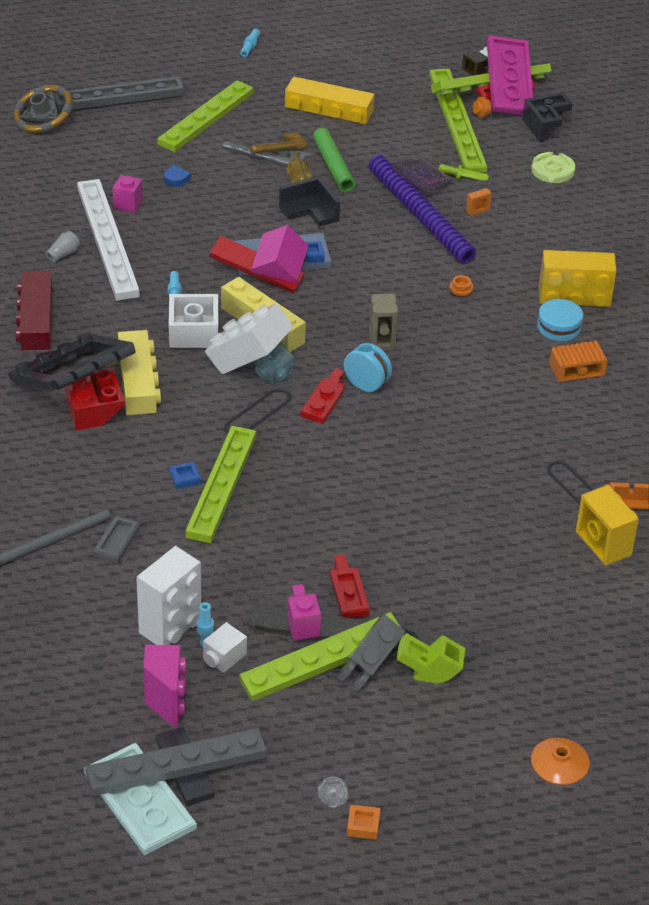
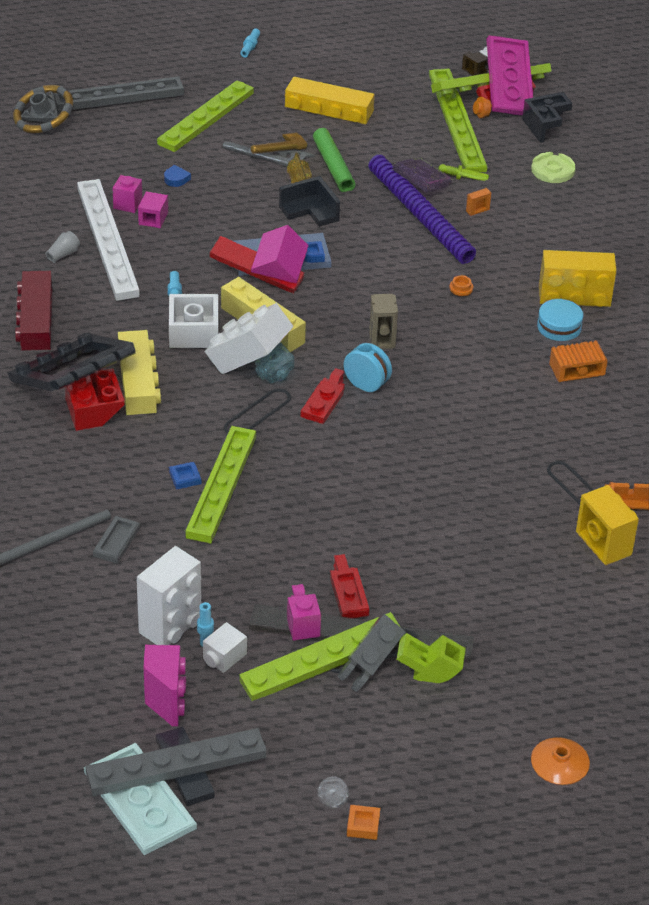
none -> dark pink brick [138,192,168,228]

